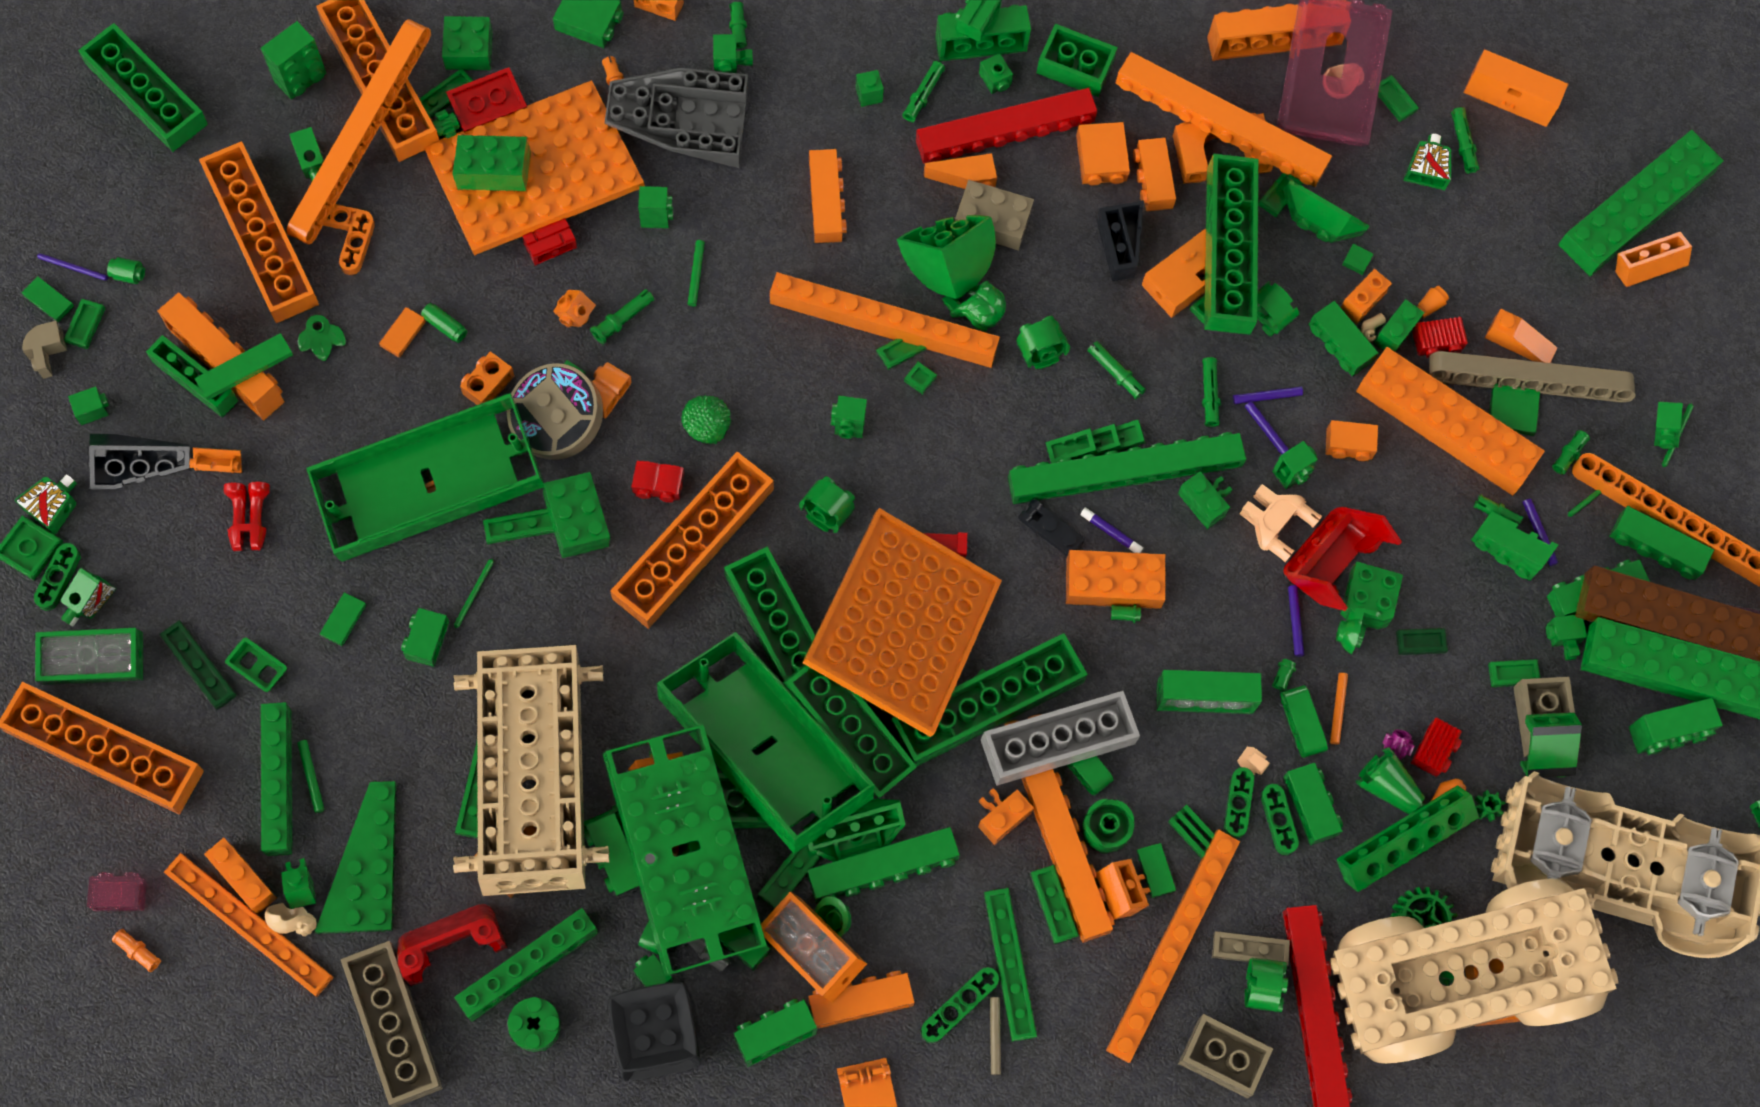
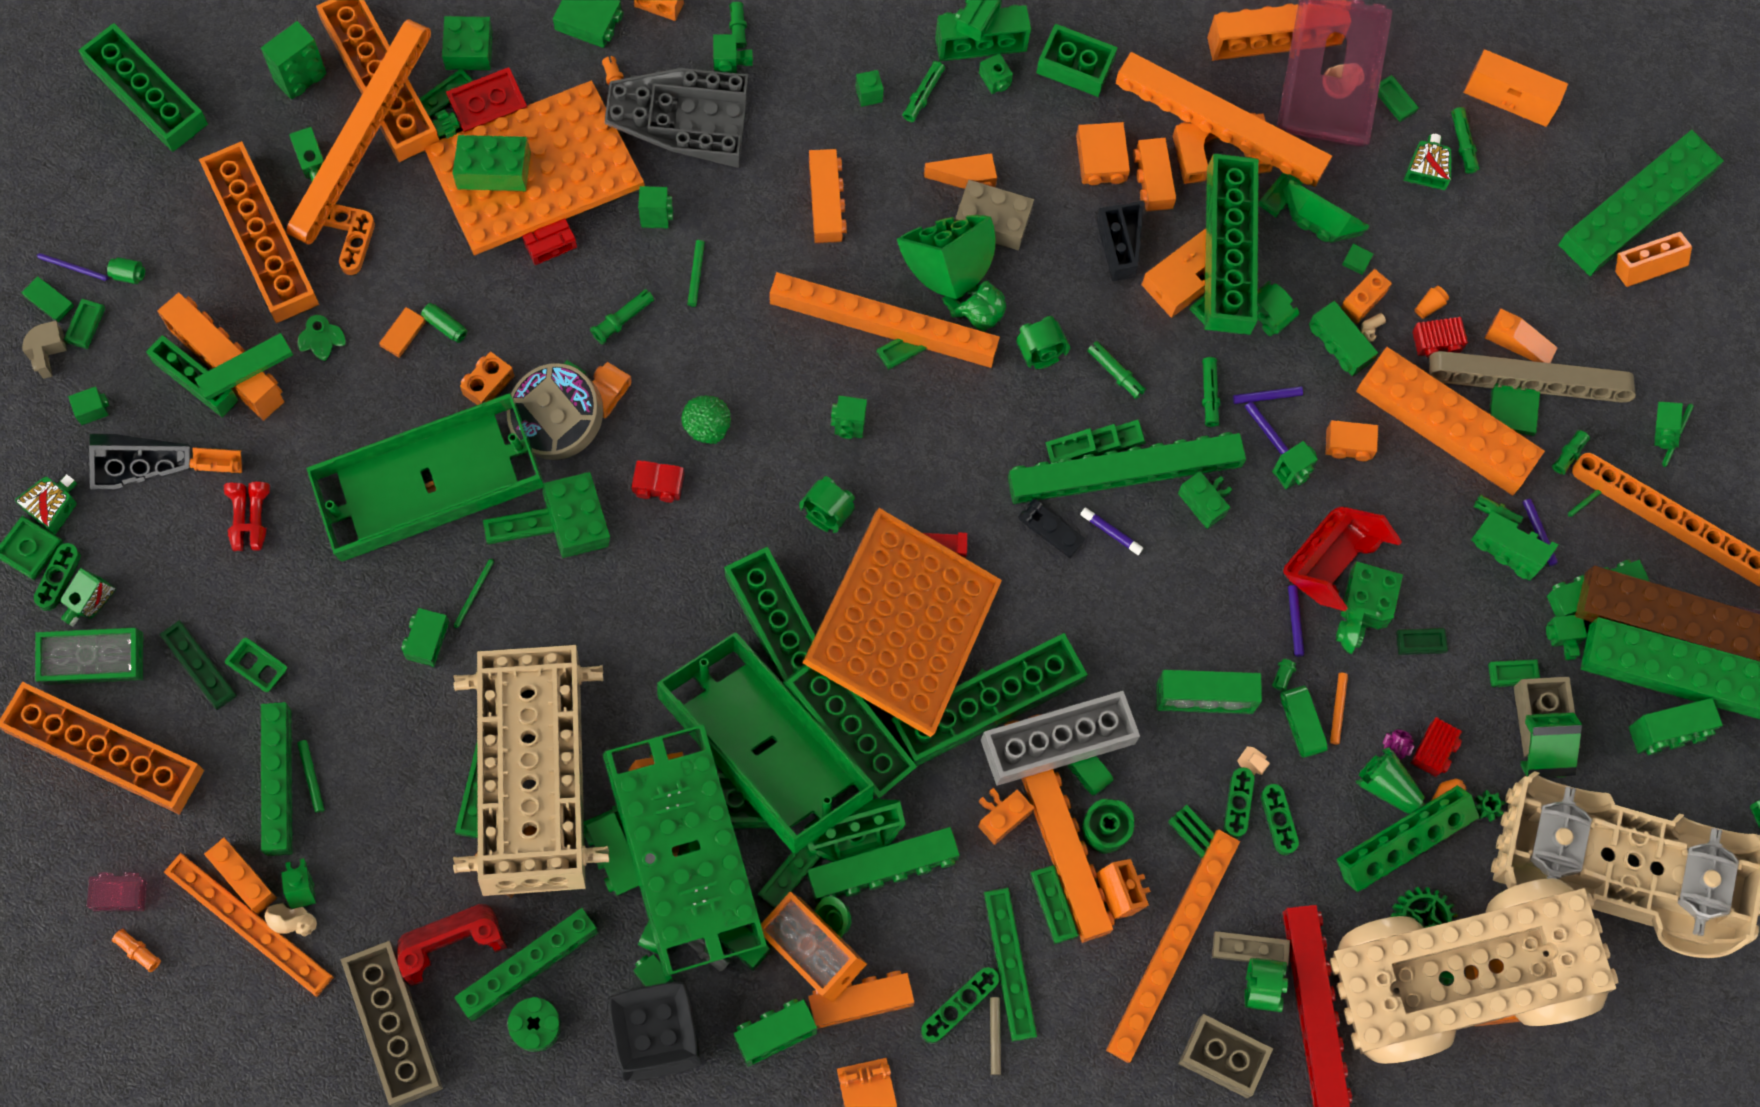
green wing [315,781,396,934] -> none
green tile [320,592,366,646] -> none
orange brick [553,290,596,327] -> none
orange brick [610,452,774,629] -> none
green tile [904,361,937,395] -> none
red brick [916,88,1097,164] -> none
orange brick [1066,550,1165,609] -> none
green pin [1111,604,1141,623] -> none
green tile [1136,843,1176,898] -> none
light nougat connector [1240,484,1322,563] -> none
green brick [1283,763,1343,845] -> none
green brick [1374,299,1425,352] -> none
green brick [1609,506,1714,580] -> none

